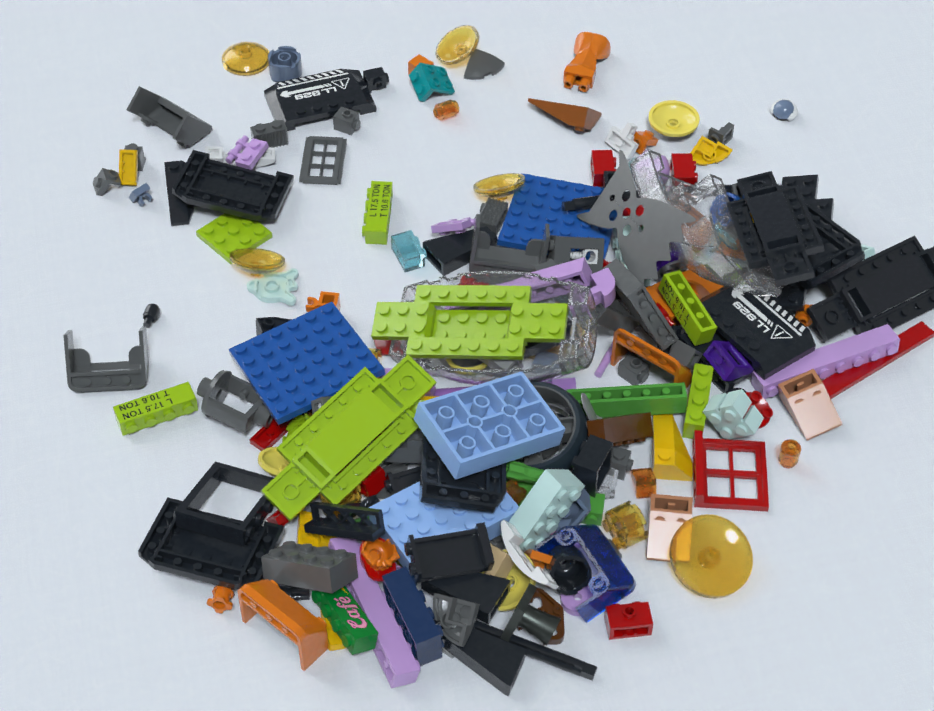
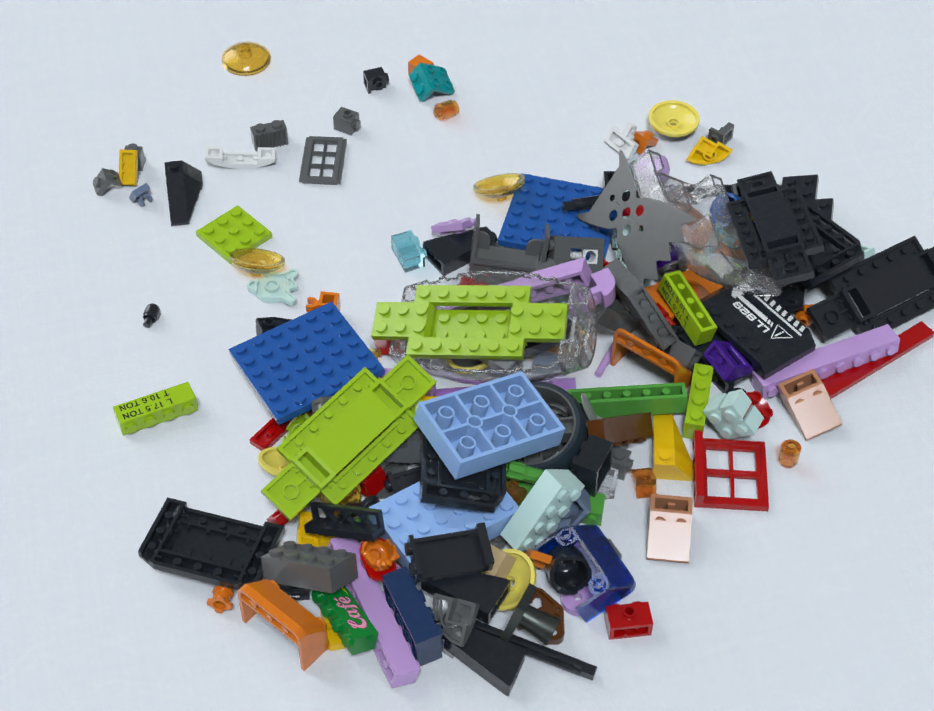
dark grey windscreen [63,326,148,392] -> none
dark grey windscreen [126,86,212,148] -> none
black slope [172,150,294,221] -> none
black window [175,461,274,546] -> none
dark grey piece [197,370,274,433] -> none
lavender plate [225,135,269,170] -> none
black slope [264,69,376,131] -> none
sand blue brick [268,46,302,82] -> none
lime brick [362,181,393,245] -> none
clear yellow dish [435,25,480,65] -> none
dark grey brick [464,48,505,80] -> none
dark grey brick [474,197,508,235] -> none
white slope [501,520,559,590] -> none
dark orange wedge [528,98,602,132] -> none
orange hips [564,32,611,92] -> none
red brick [590,150,617,187] -> none
clear yellow brick [602,501,649,550] -> none
dark grey brick [618,352,650,385] -> none
clear yellow dish [669,514,753,599] -> none
red brick [670,153,698,184] -> none
sand blue hair [771,98,798,121] -> none

